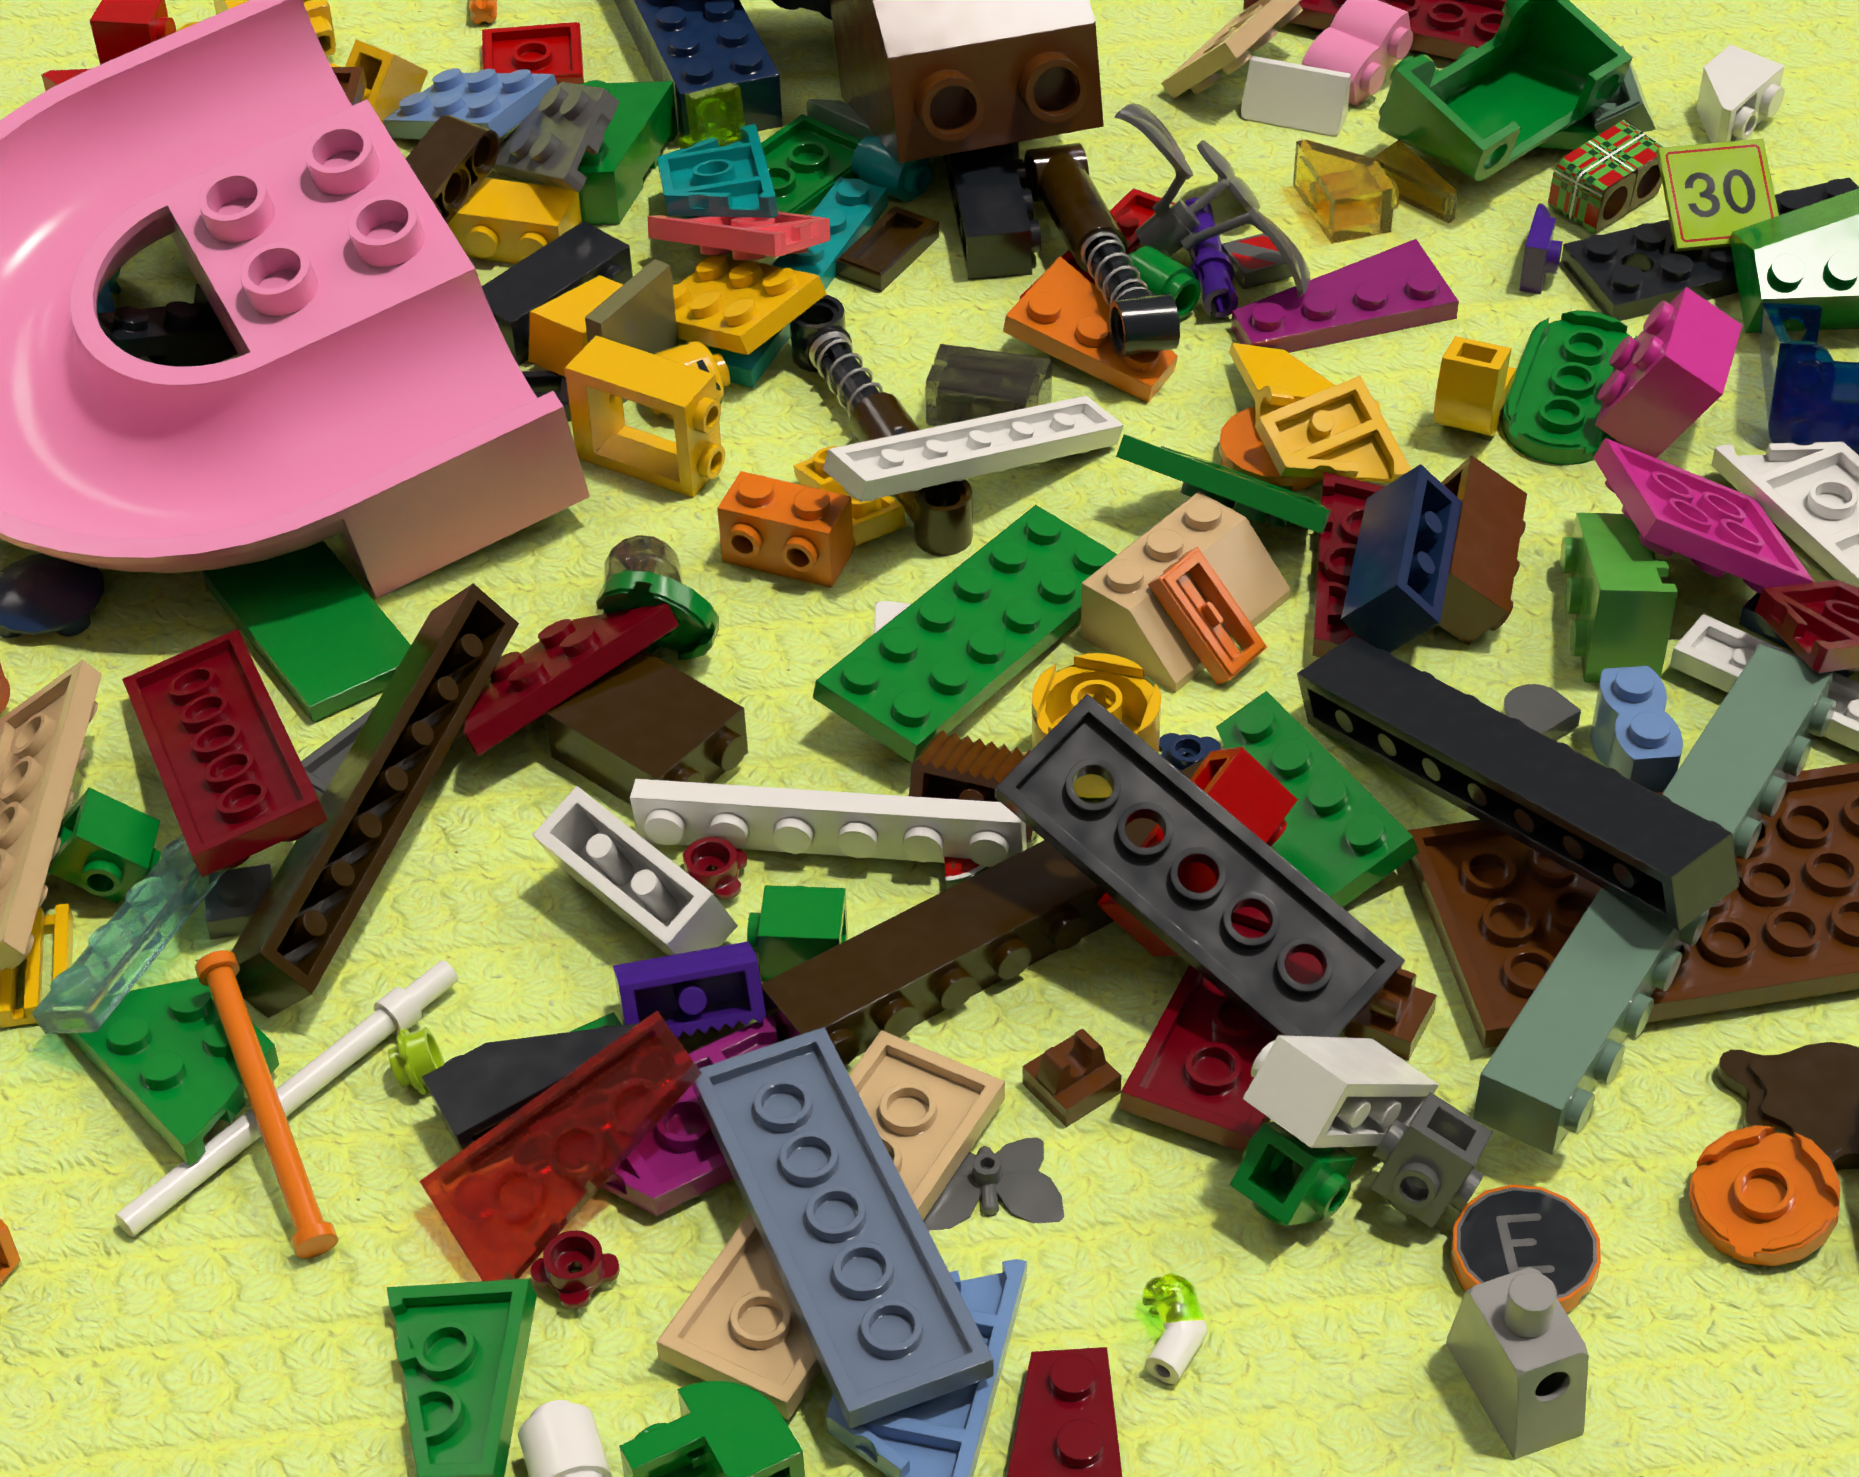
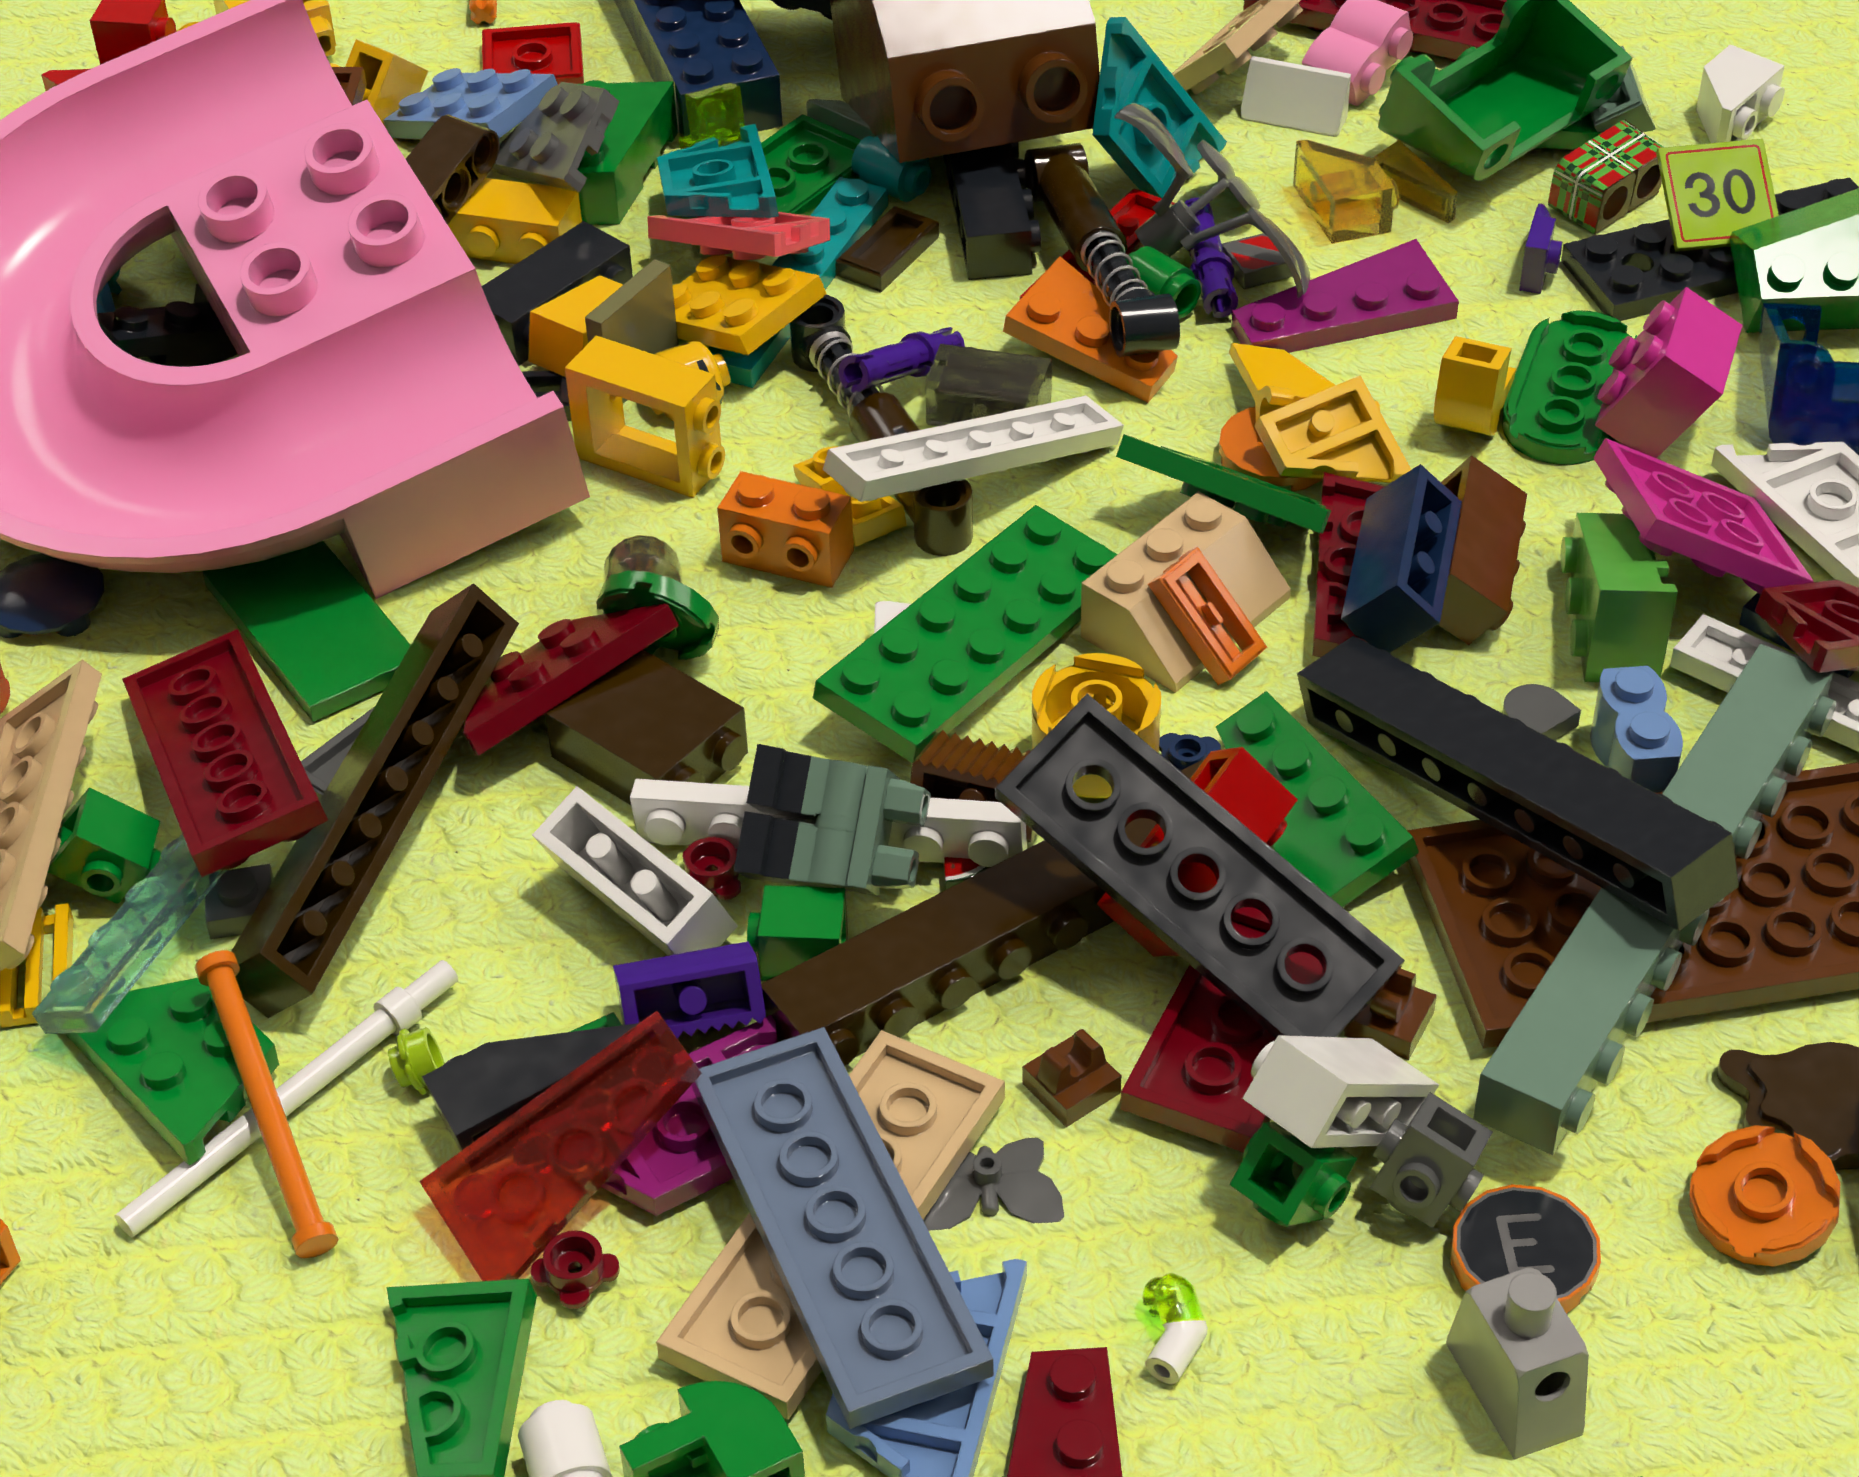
none -> sand green hips [734,744,931,896]
none -> dark purple pin [838,327,965,393]
none -> teal wing [1092,17,1227,198]

